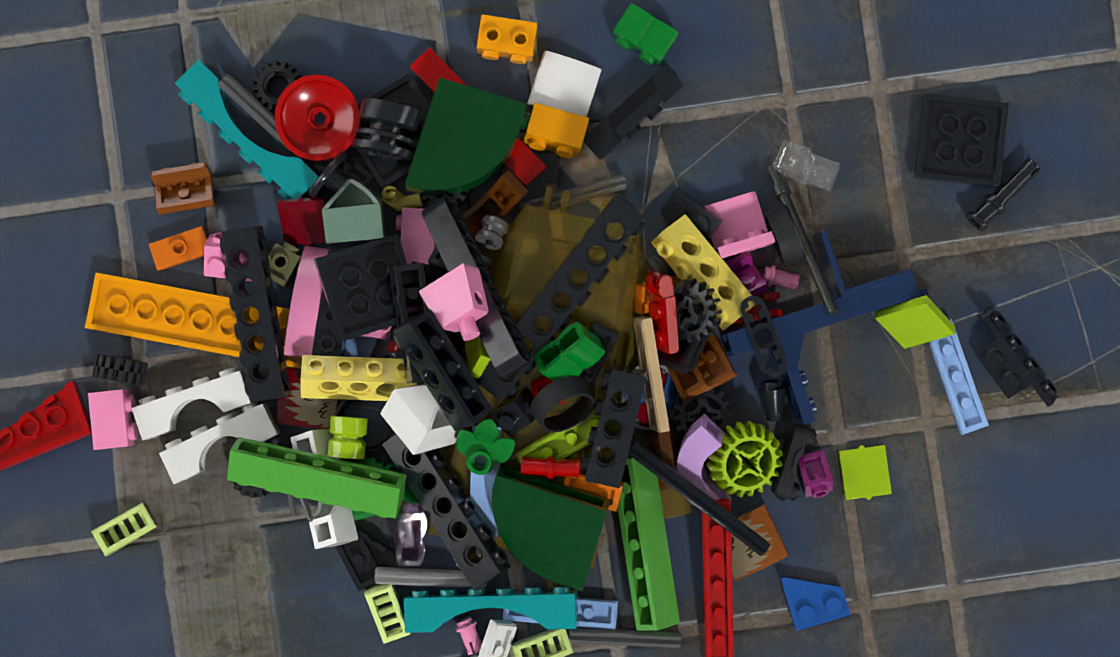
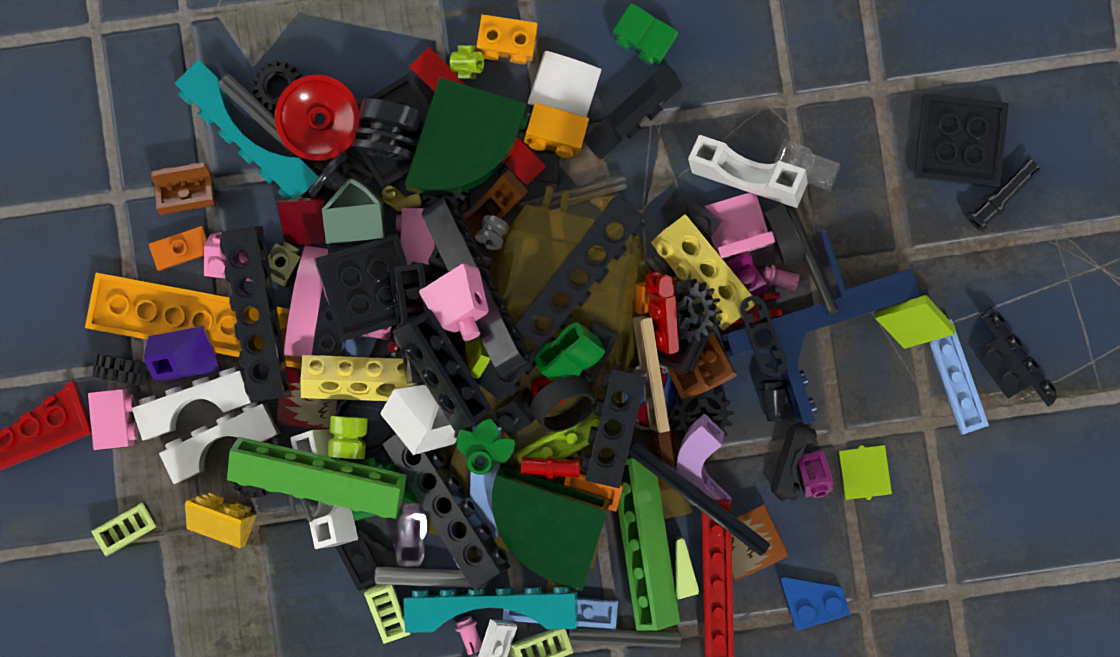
lime gear [706,421,783,498] -> none
none -> dark purple slope [143,326,222,382]
none -> yellow slope [185,492,257,548]
none -> lime gear [450,45,484,79]
none -> yellowish green slope [675,536,699,599]
none -> white arch [688,135,807,208]

